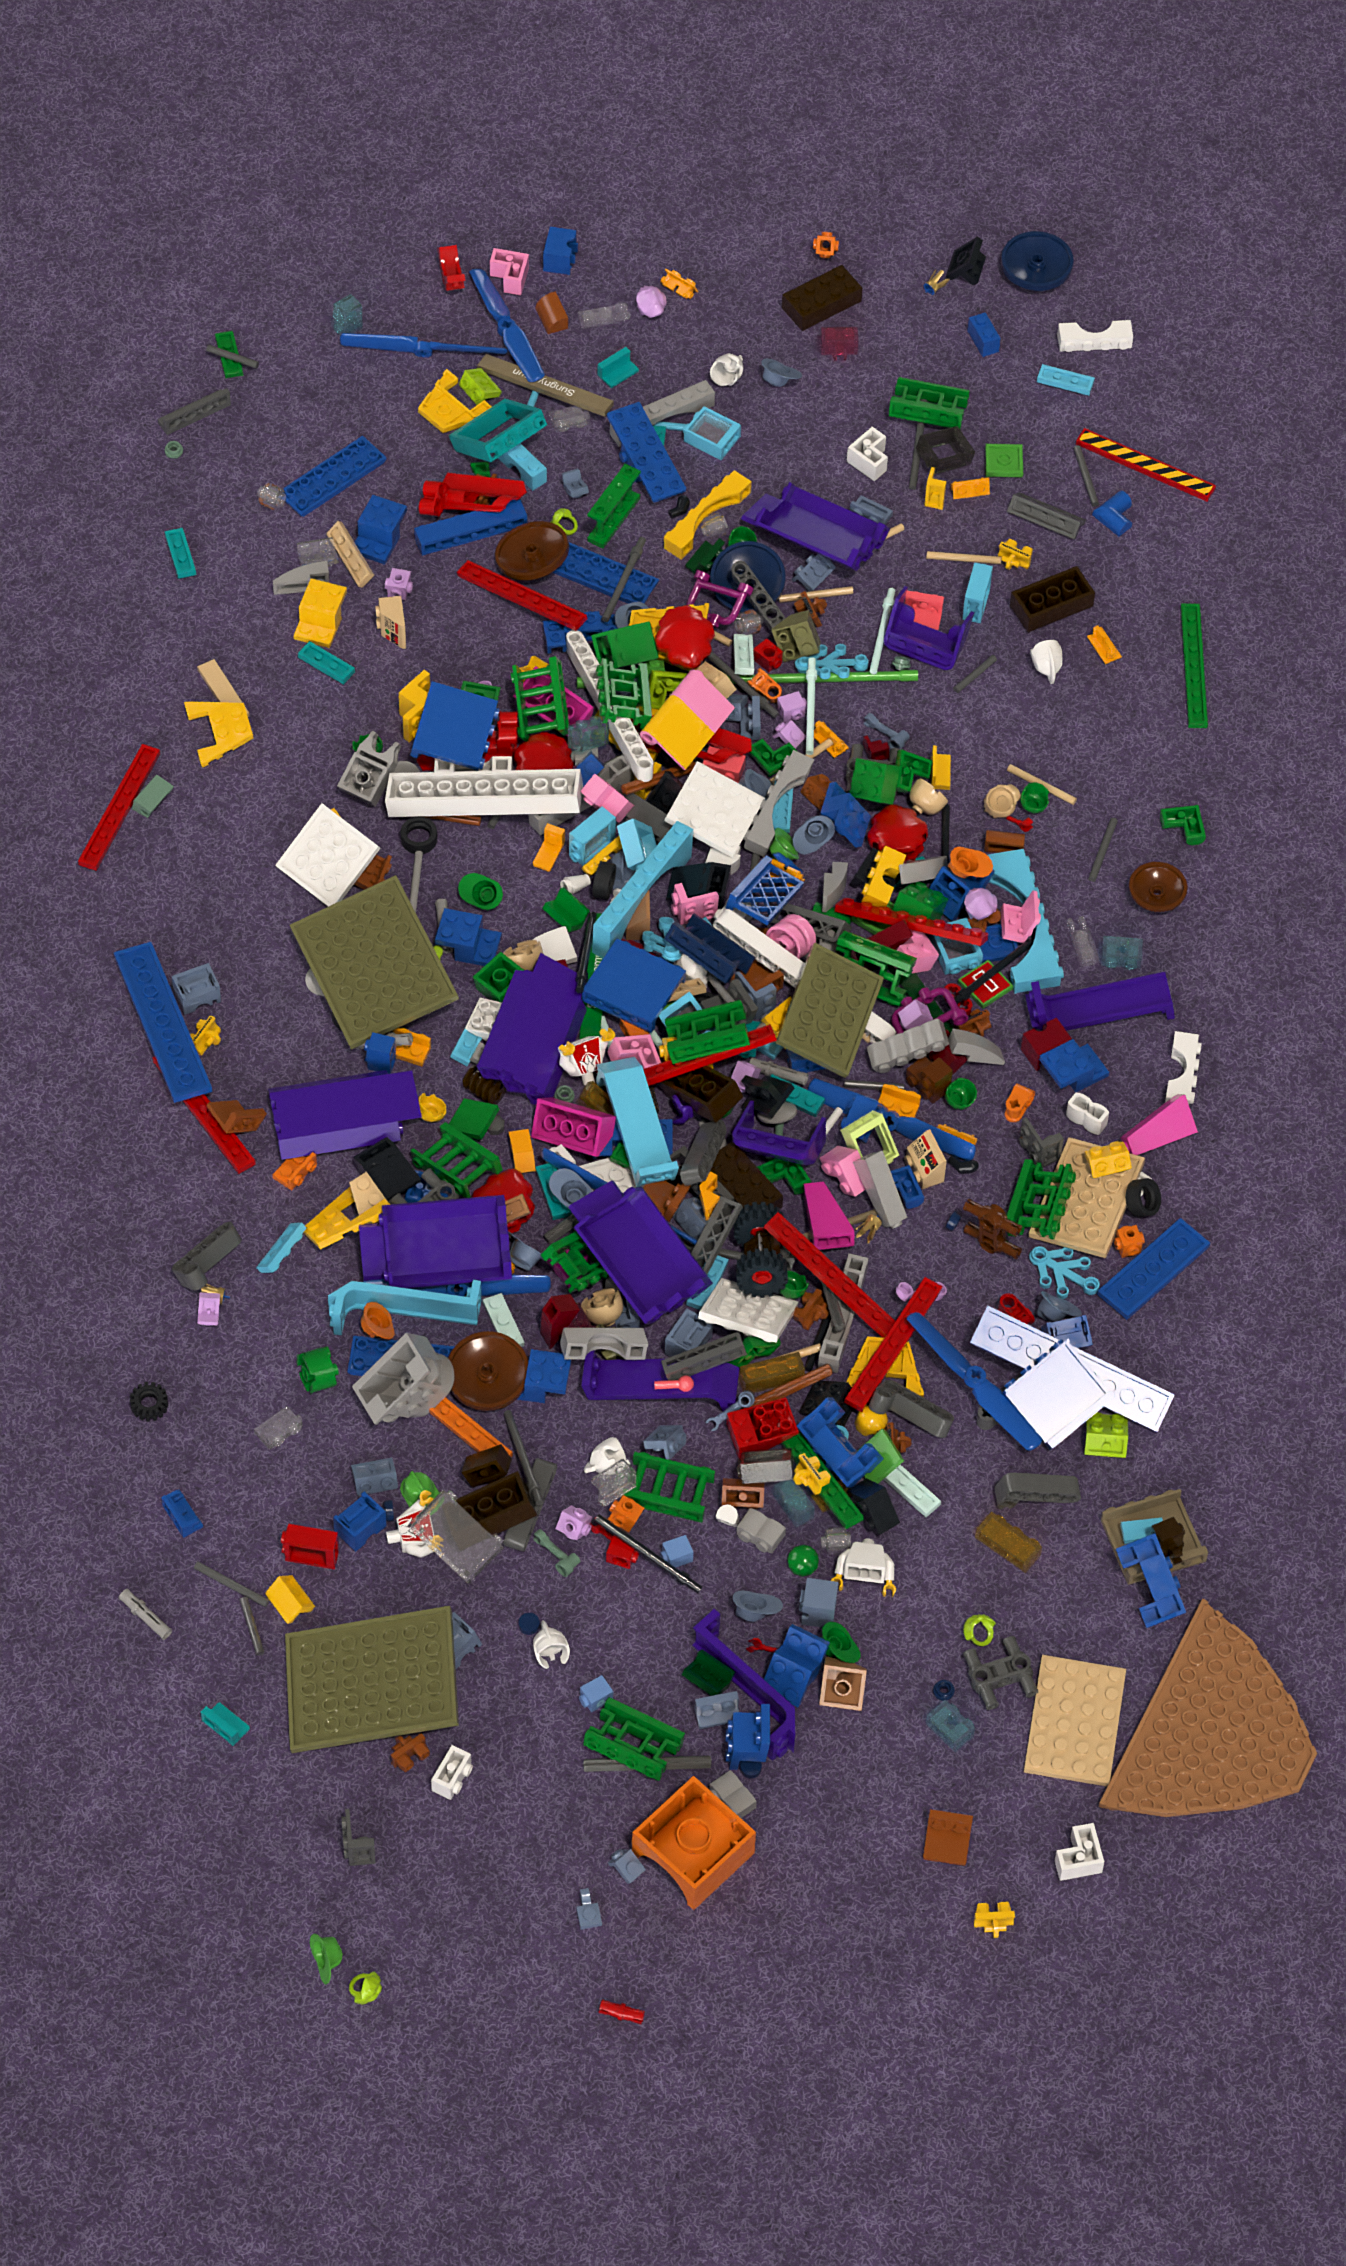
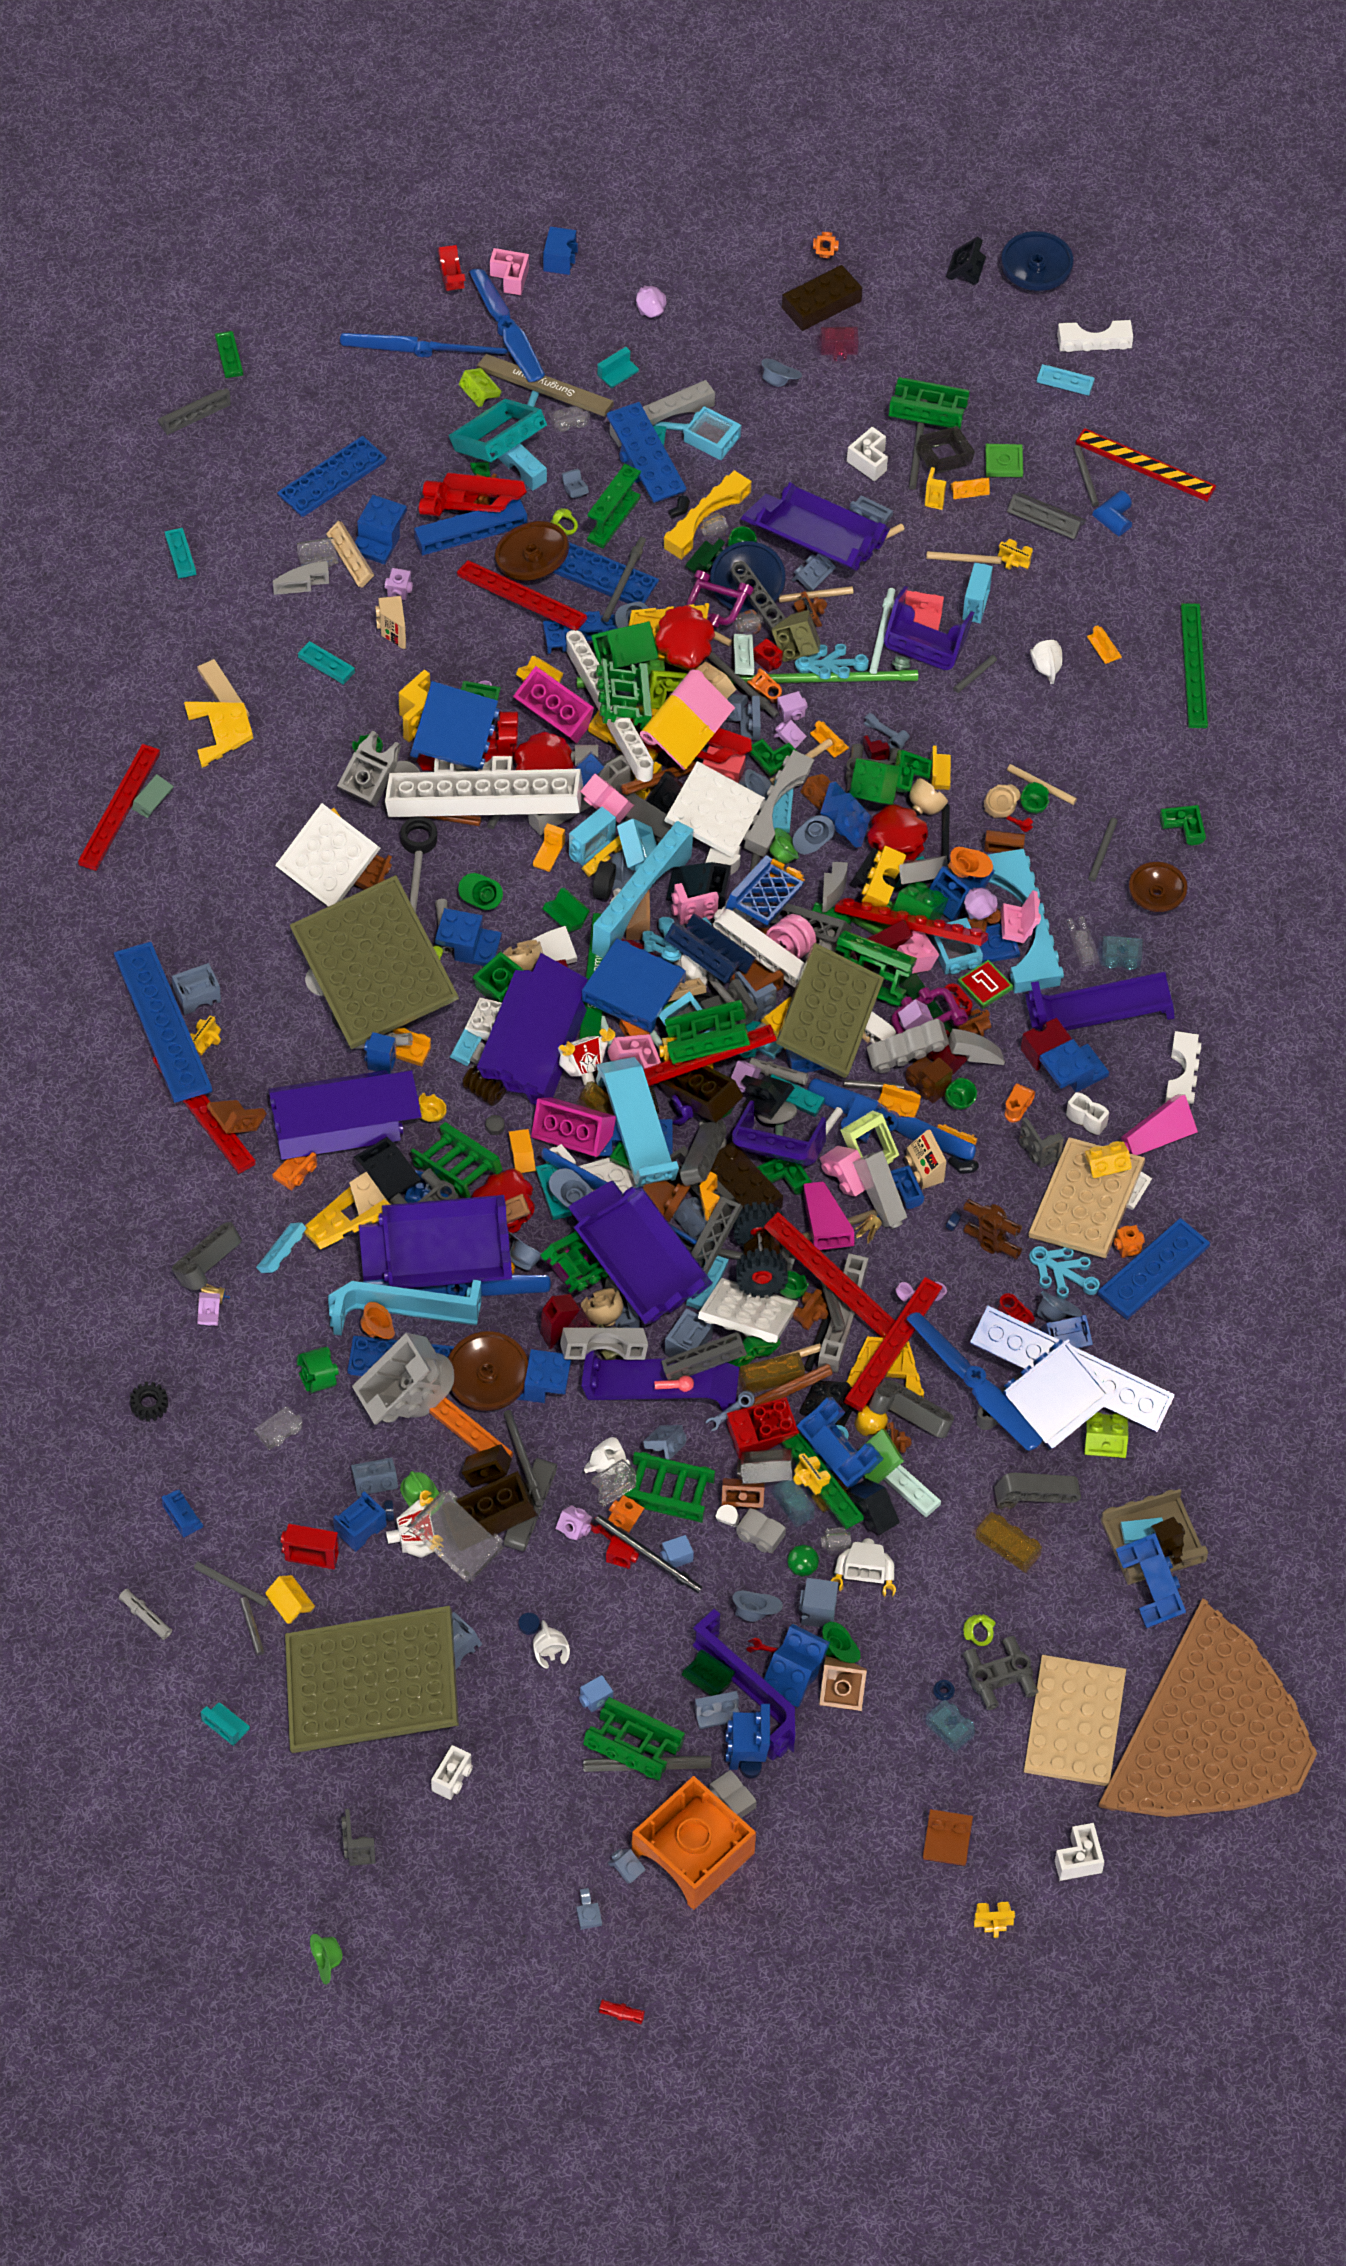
sand green plate [165,441,183,458] -> none
dark grey bar [206,345,259,369] -> none
clear head [257,483,286,510] -> none
yellow bracket [294,578,347,648] -> none
clear light blue brick [333,294,363,334] -> none
lime piece [349,1972,382,2005] -> none
dark orange hips [391,1733,430,1773] -> none
yellow wing [418,369,492,433] -> none
green tile [449,1098,500,1140] -> none
light aqua plate [482,1293,524,1347] -> none
green fence [511,656,571,742] -> none
sand green brick [533,1529,580,1577] -> none
dark orange brick [535,291,568,334] -> none
dark grey axle [544,1214,579,1243] -> none
sand green plate [555,1085,575,1103] -> none
white cone [560,874,591,895] -> none
clear light blue brick [568,716,609,752] -> none
black bar [576,912,597,993] -> none
clear hinge [577,303,631,329] -> none
light orange hinge [660,269,698,299] -> none
white helmet [710,353,743,386] -> none
blue piece [773,852,803,874] -> none
light aqua bar [806,657,817,755] -> none
pearl gold piece [923,270,950,295] -> none
black bar [947,939,1033,1009] -> none
blue brick [968,313,1001,357] -> none
green fence [1007,1159,1076,1239] -> none
dark brown brick [1010,566,1095,632] -> none
black tyre [1125,1178,1161,1217] -> none

